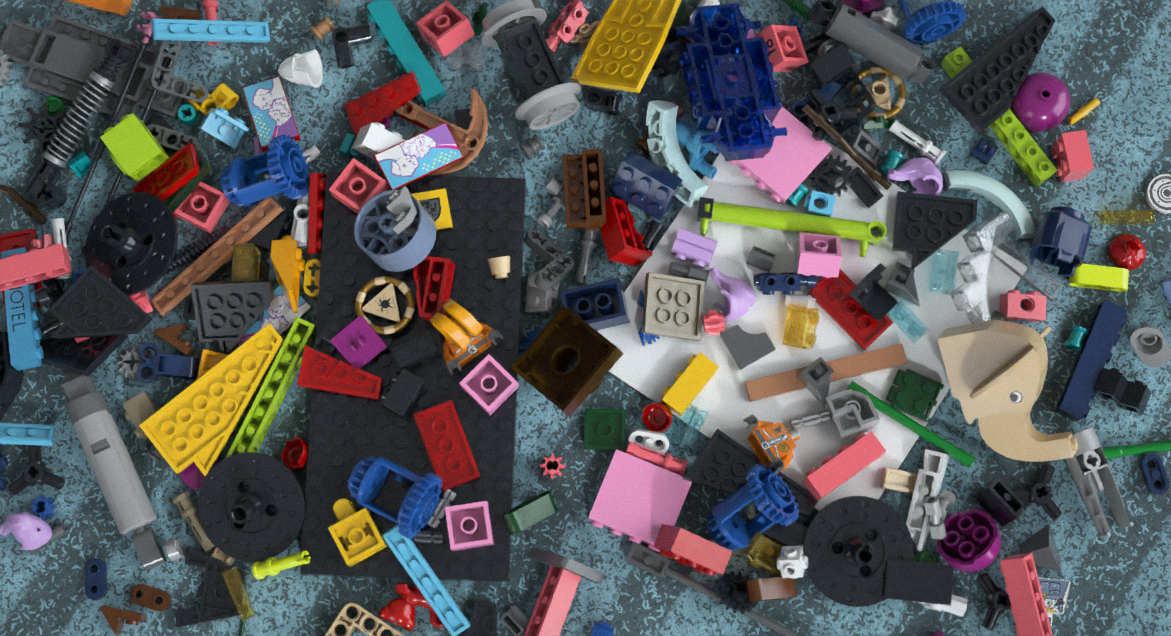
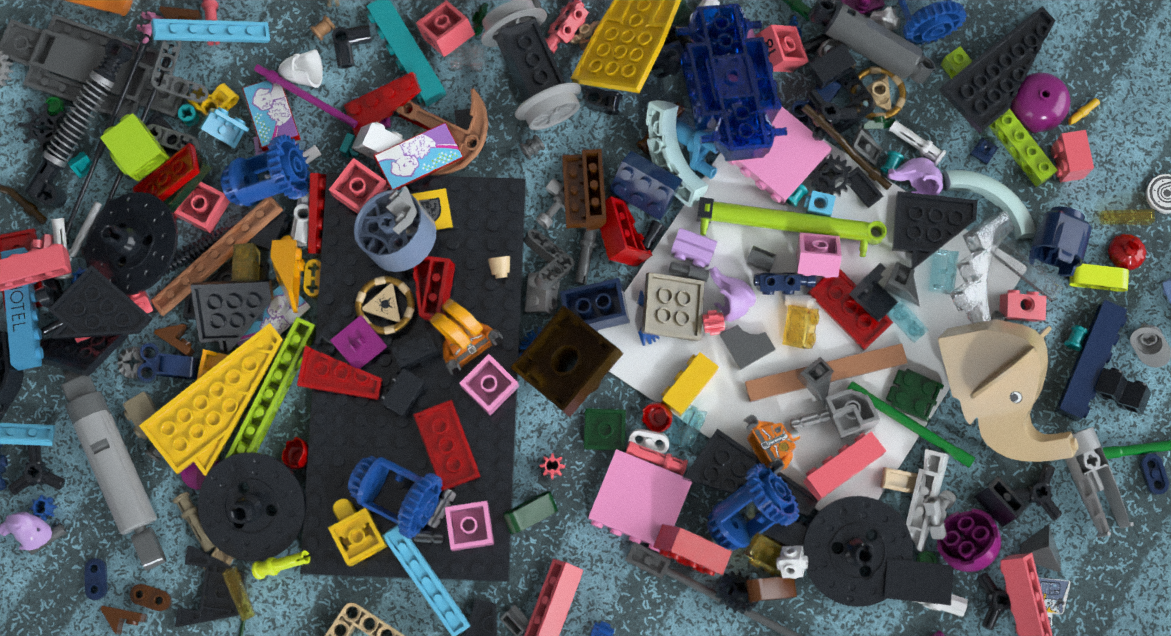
light grey piece [163,538,186,563] -> none
red animal [378,582,445,631] -> none
dark grey beam [529,547,604,584] -> none
none -> light grey piece [69,201,102,258]
none -> magenta bar [254,64,358,128]

